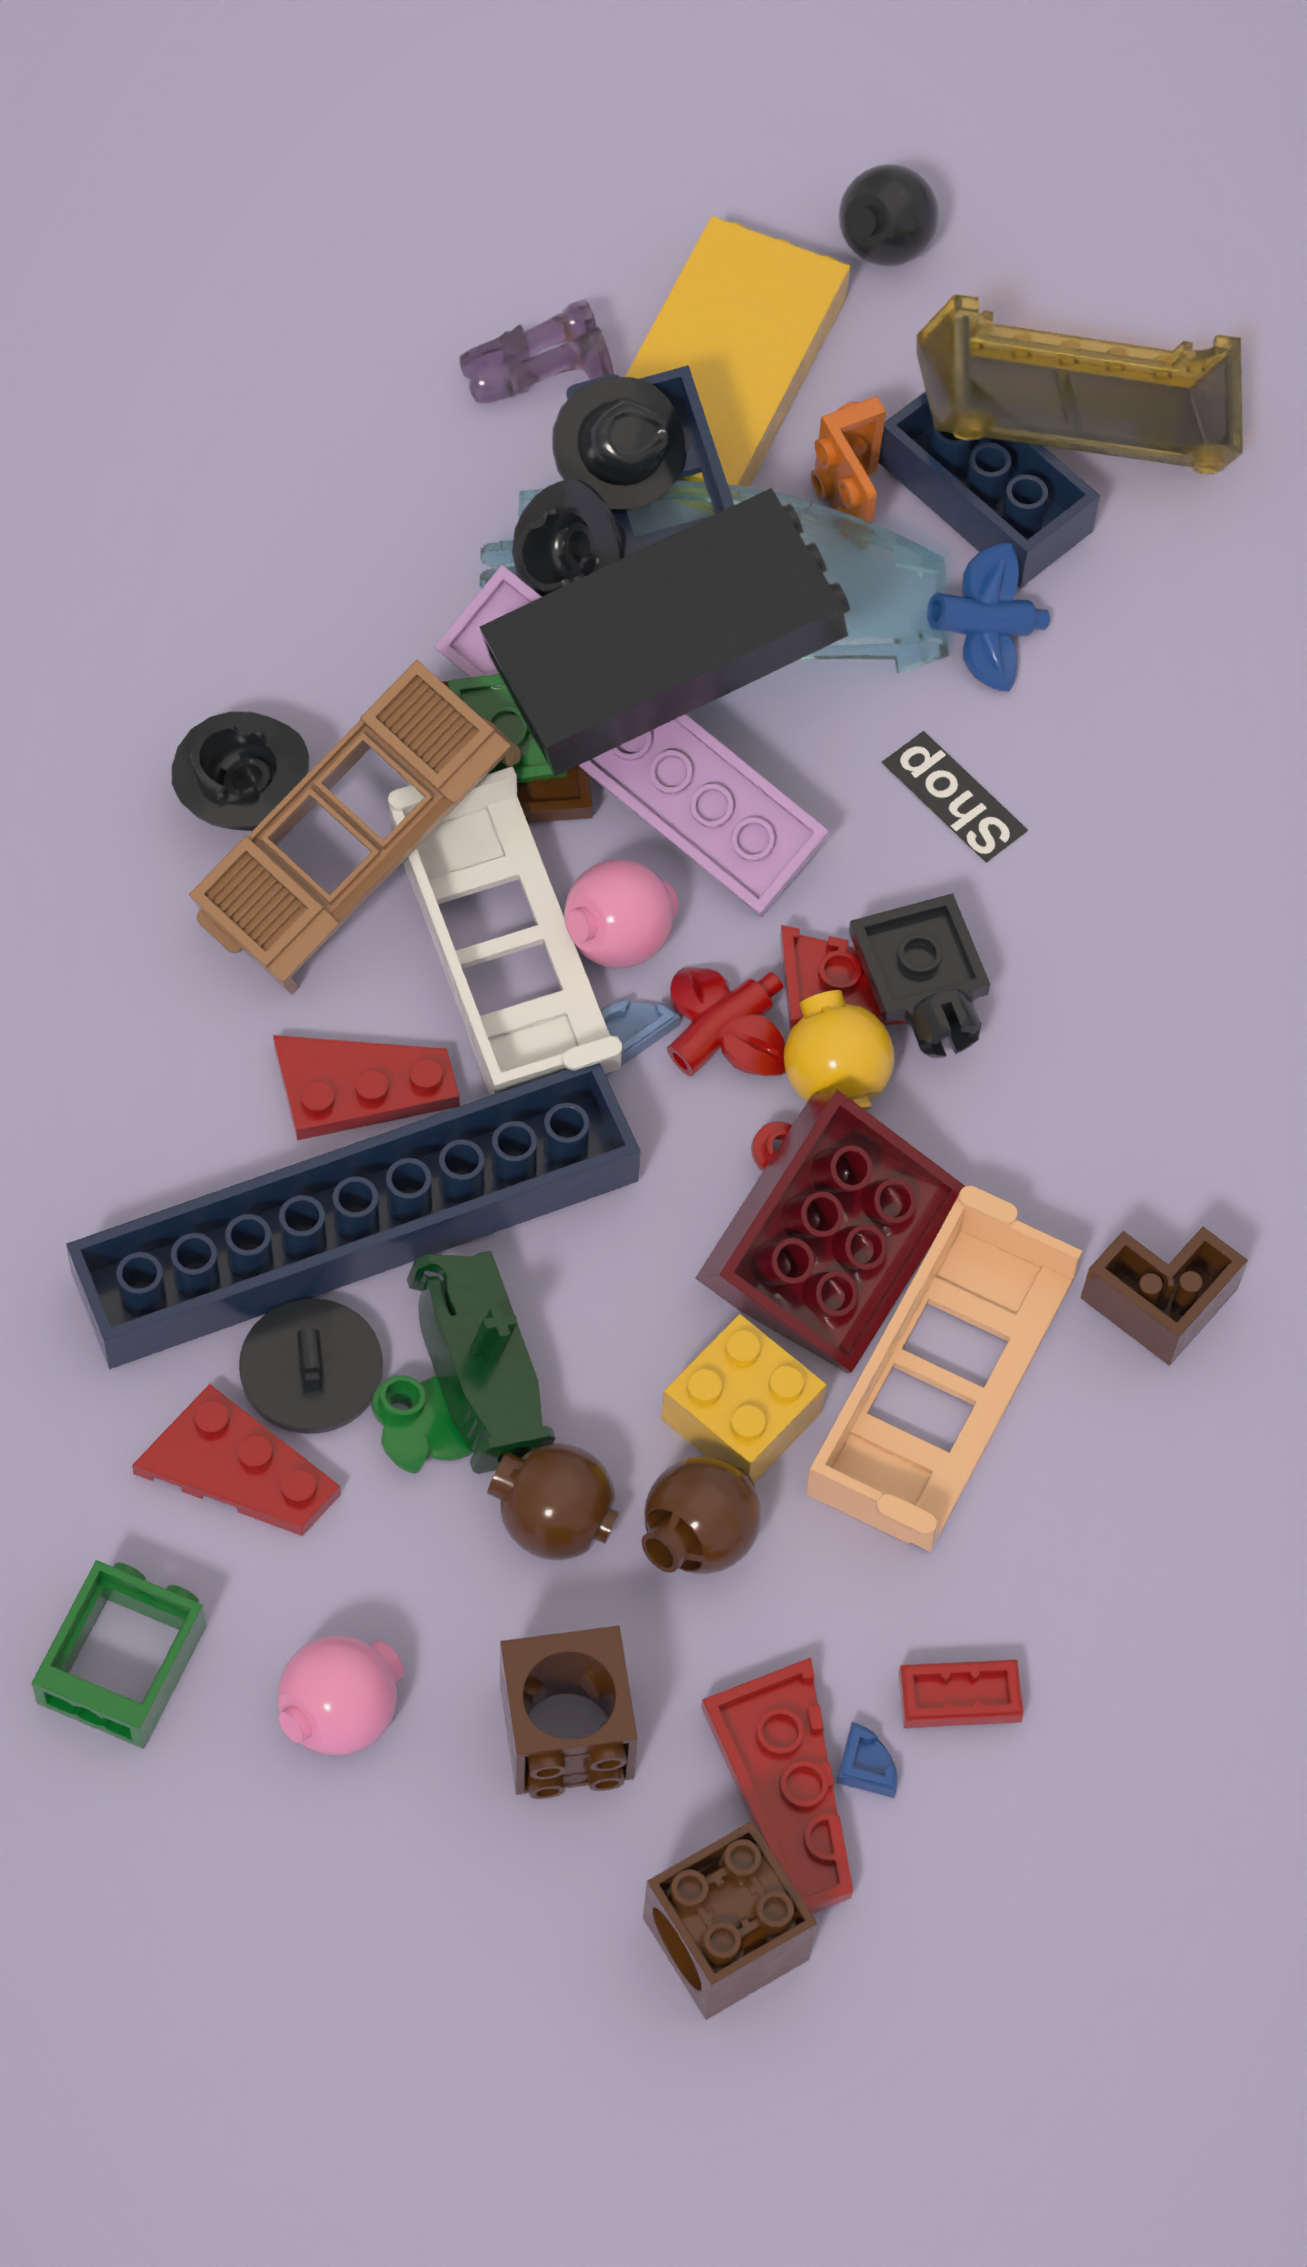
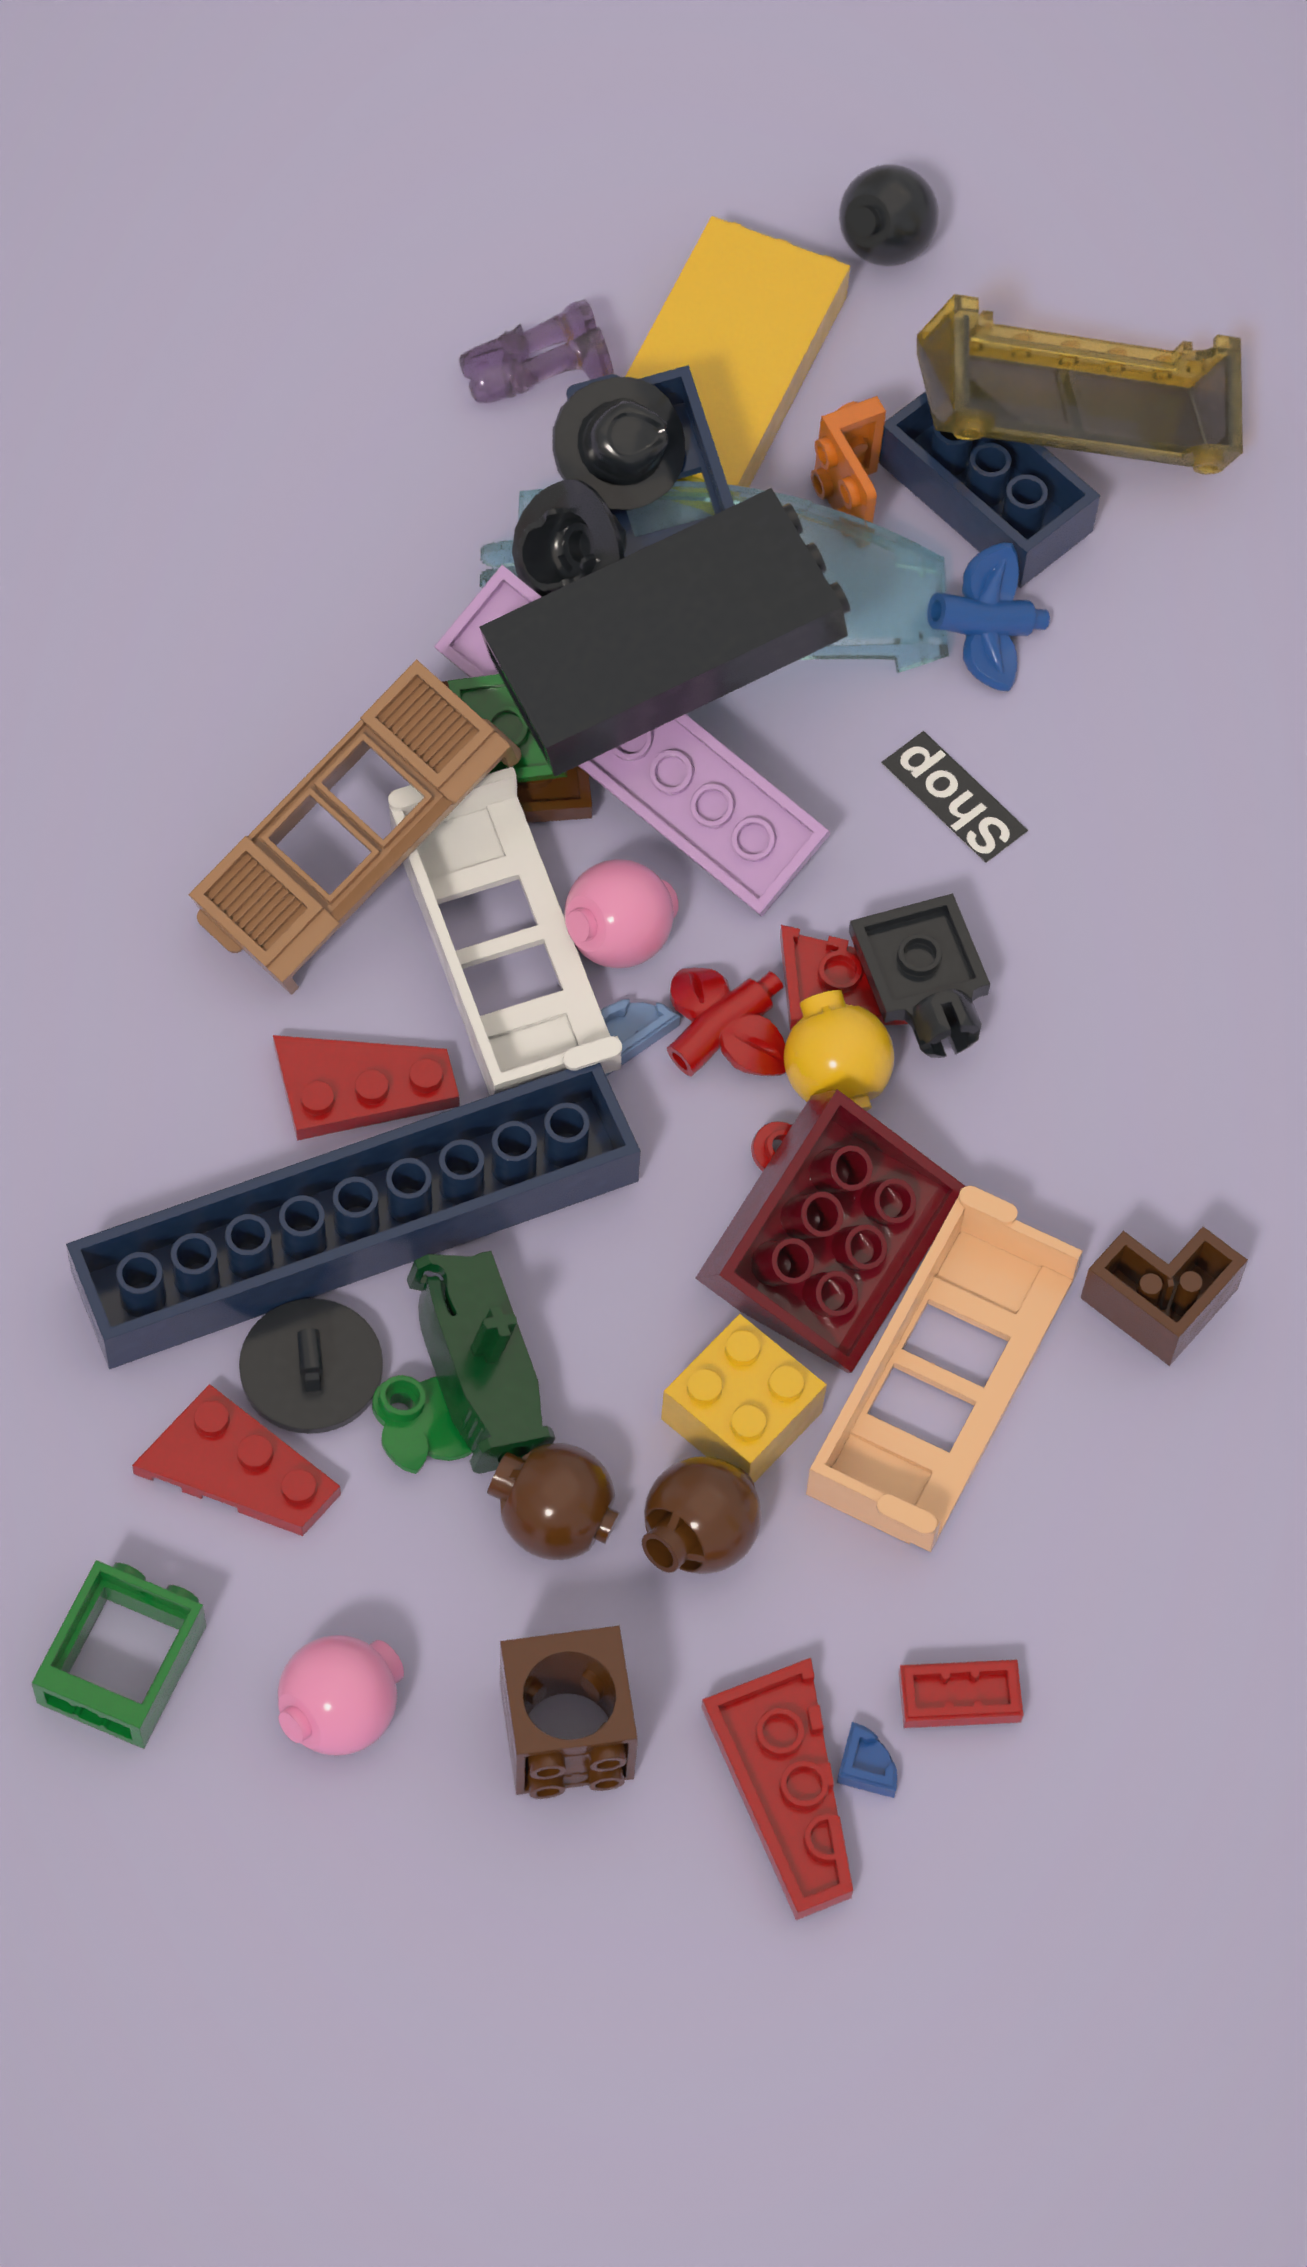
black hat [172,712,309,831] -> none
reddish brown brick [643,1821,817,2020] -> none

